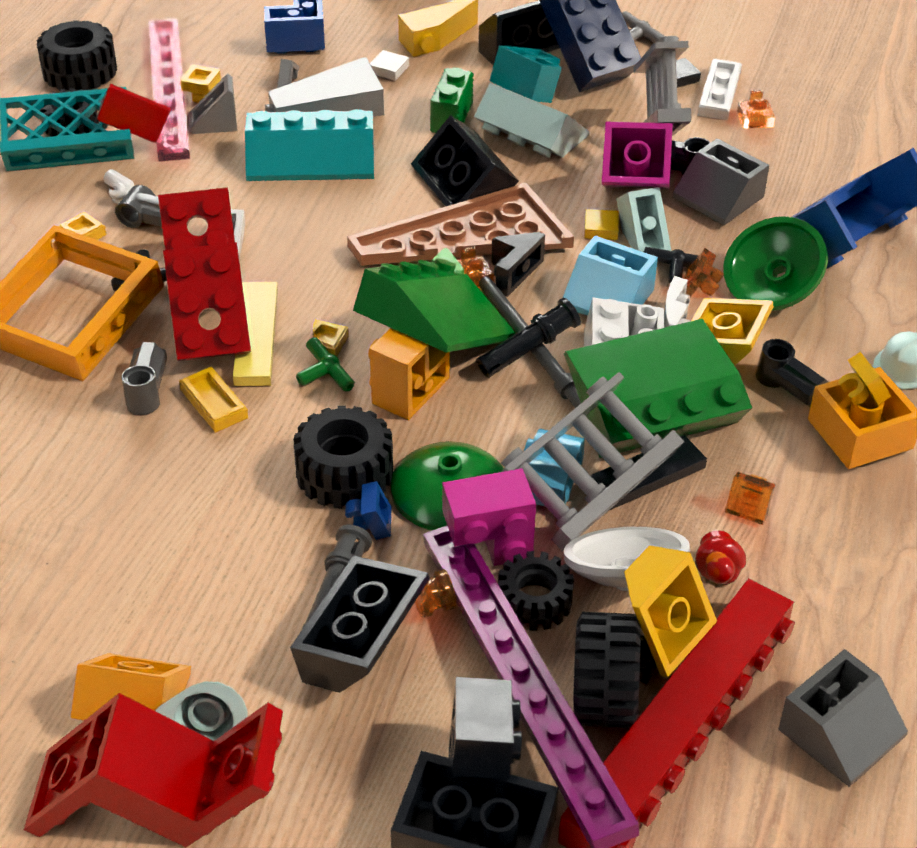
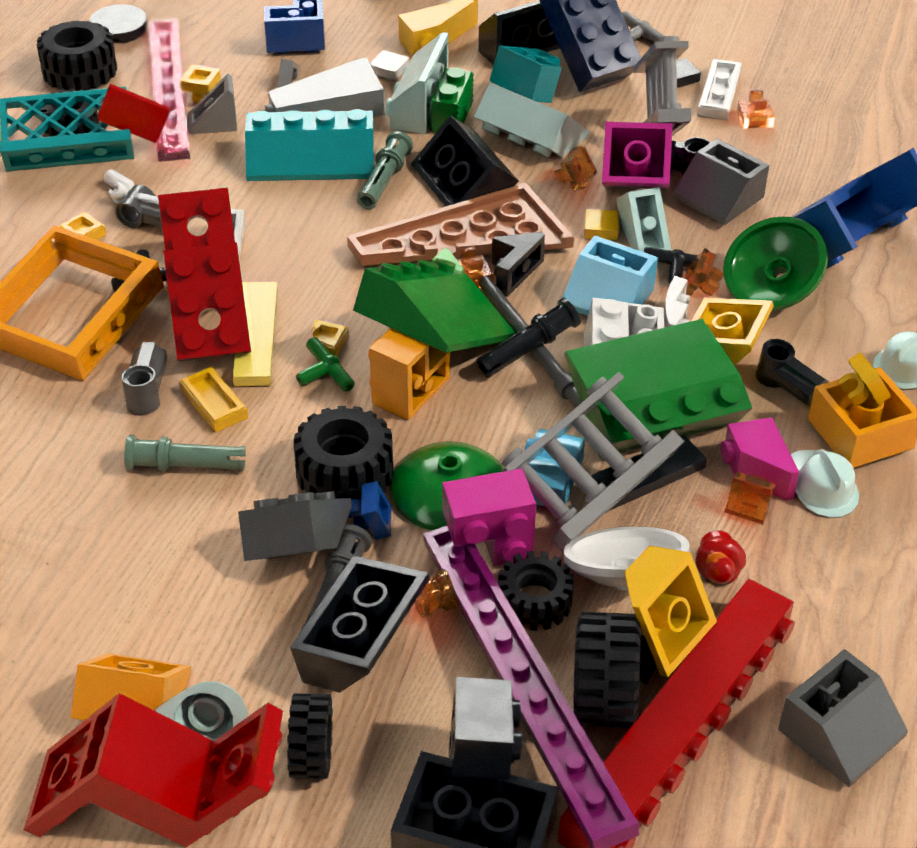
none -> tile [89,4,148,43]
none -> sand green pin [124,435,246,472]
none -> dark grey slope [238,491,352,561]
none -> black tyre [287,693,333,779]
none -> sand green pin [357,131,413,210]
none -> light aqua slope [385,32,448,135]
none -> clear orange tile [554,145,597,191]
none -> dark pink slope [720,418,799,500]
none -> light aqua piece [791,449,859,518]

